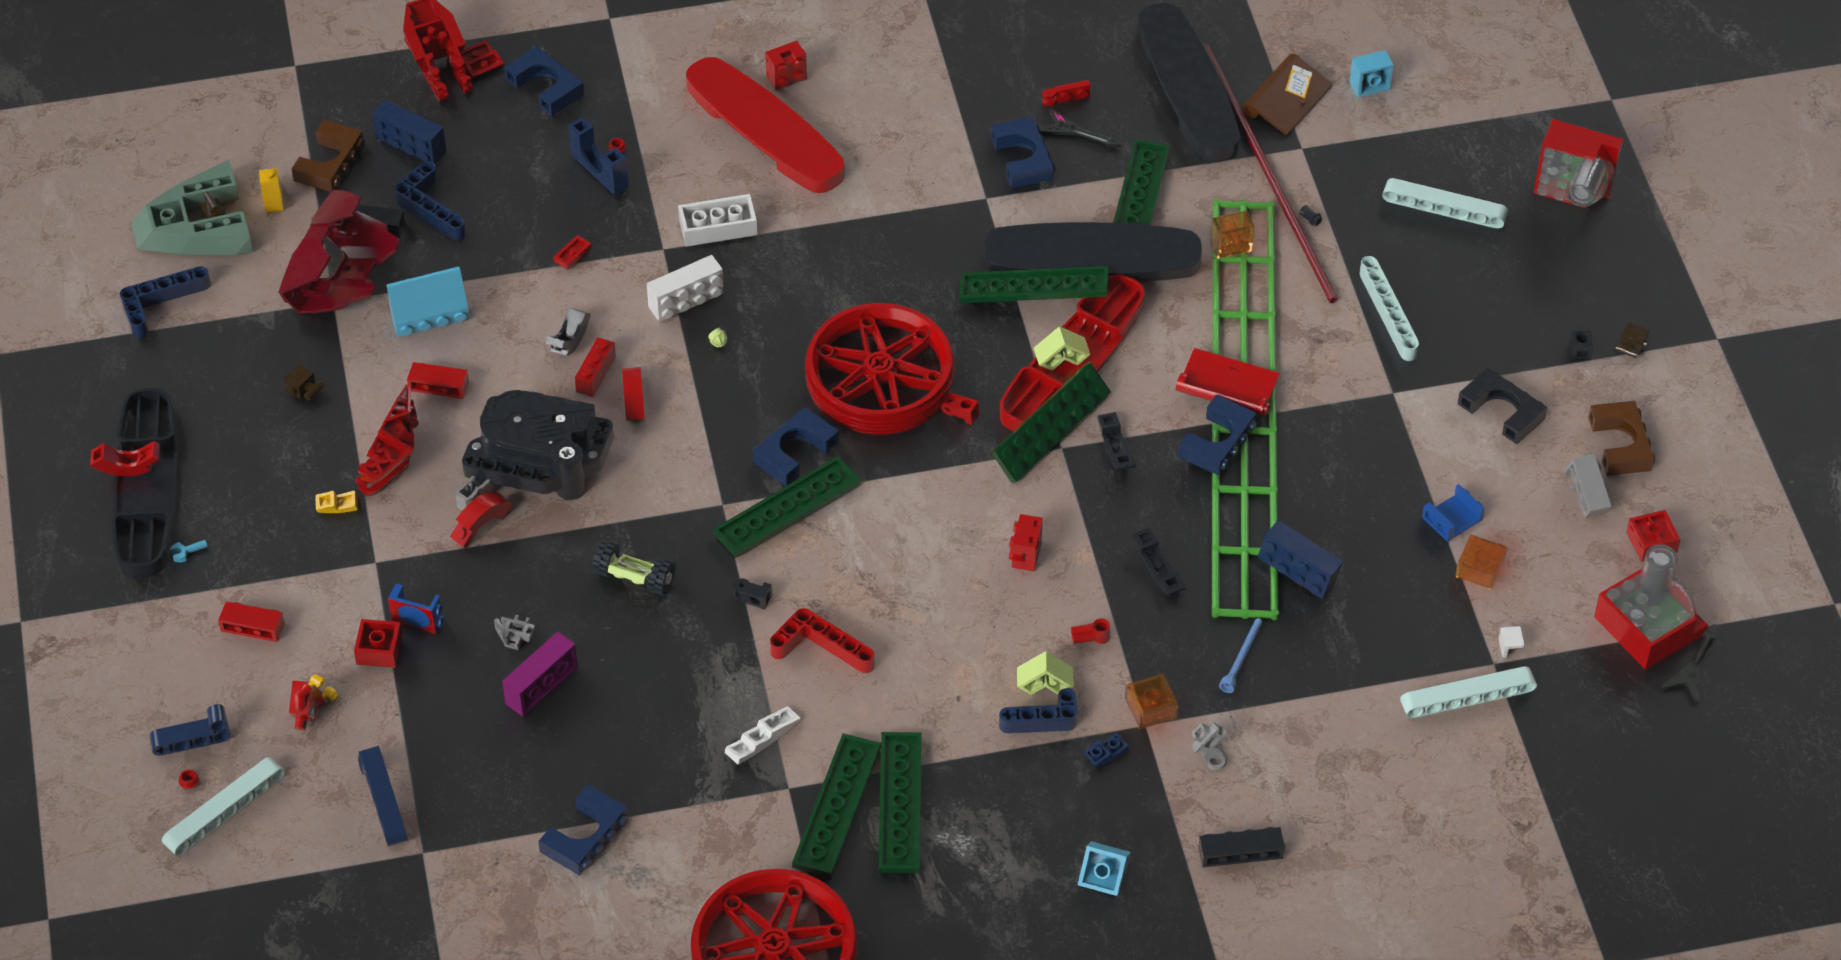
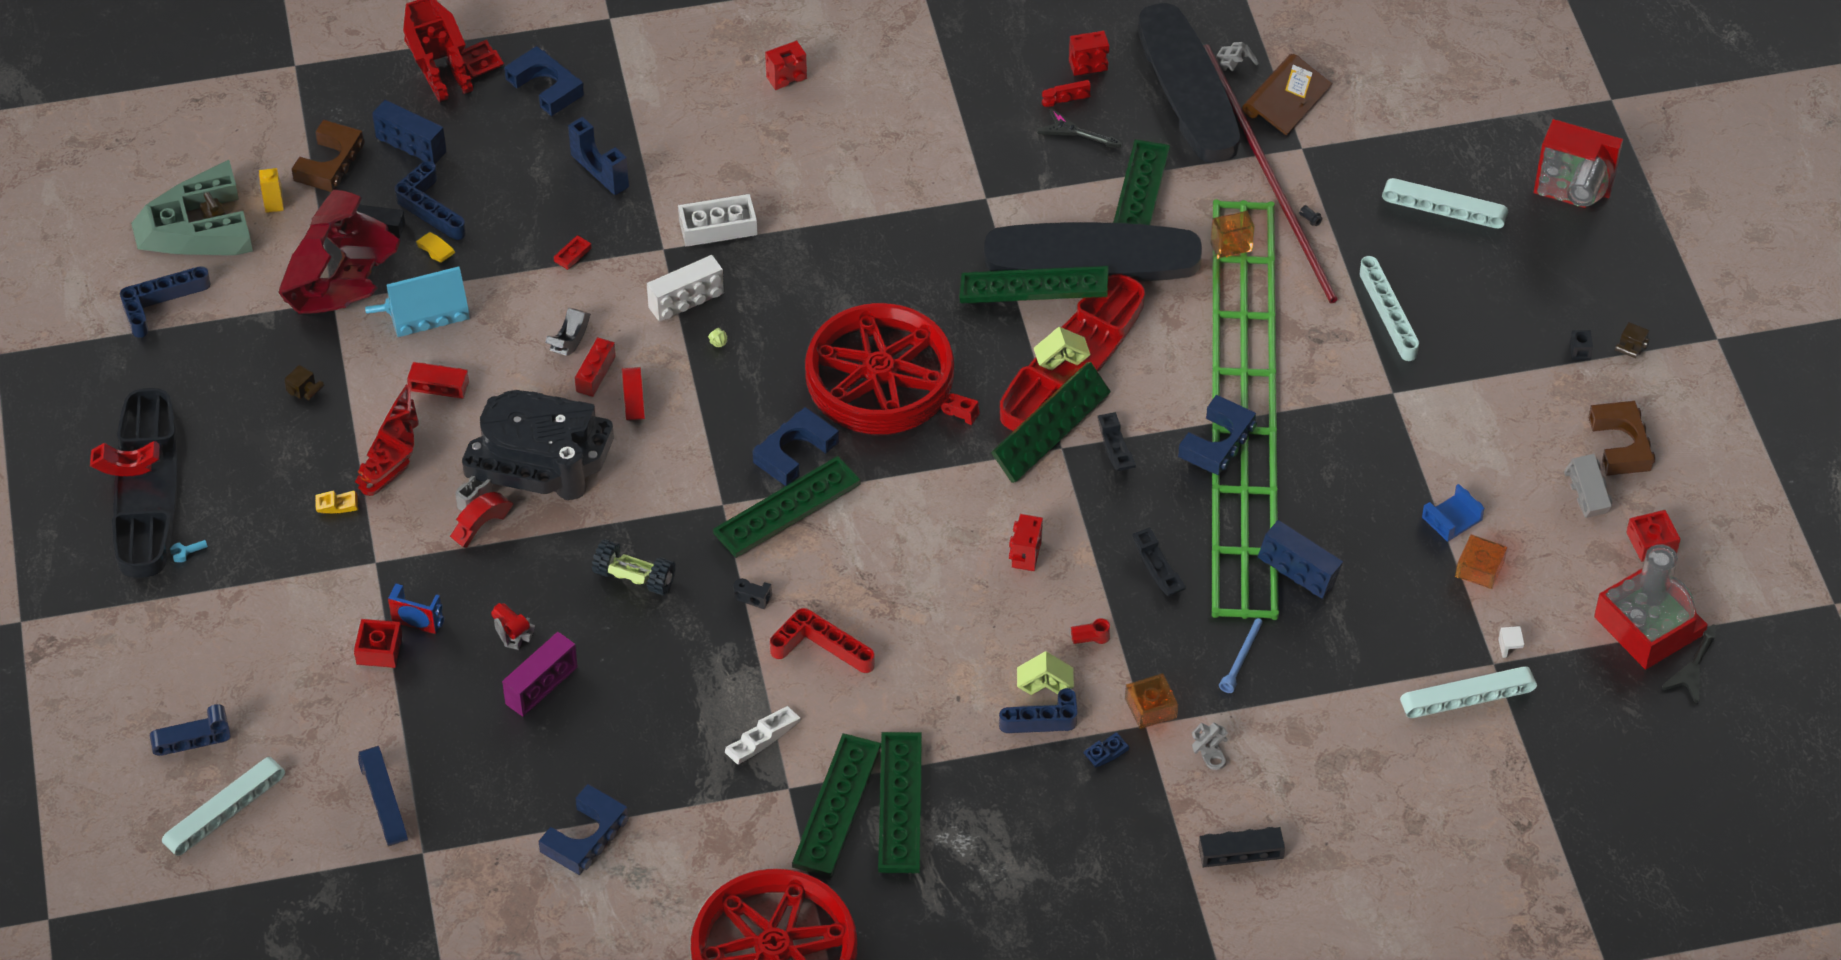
red plate [178,769,199,789] -> none
red brick [218,601,285,642] -> none
red torso [289,675,339,731] -> none
red plate [608,138,626,153] -> none
red piece [686,57,845,193] -> none
dark blue arch [991,117,1055,188] -> none
medium azure slope [1078,841,1131,896] -> none
red door [1175,348,1280,416] -> none
medium azure brick [1350,50,1393,97] -> none
black arch [1458,367,1547,444] -> none
none -> medium azure bar [365,298,391,316]
none -> yellow slope [416,232,455,262]
none -> red piece [491,603,530,640]
none -> red piece [1069,31,1109,76]
none -> light grey piece [1216,42,1259,71]

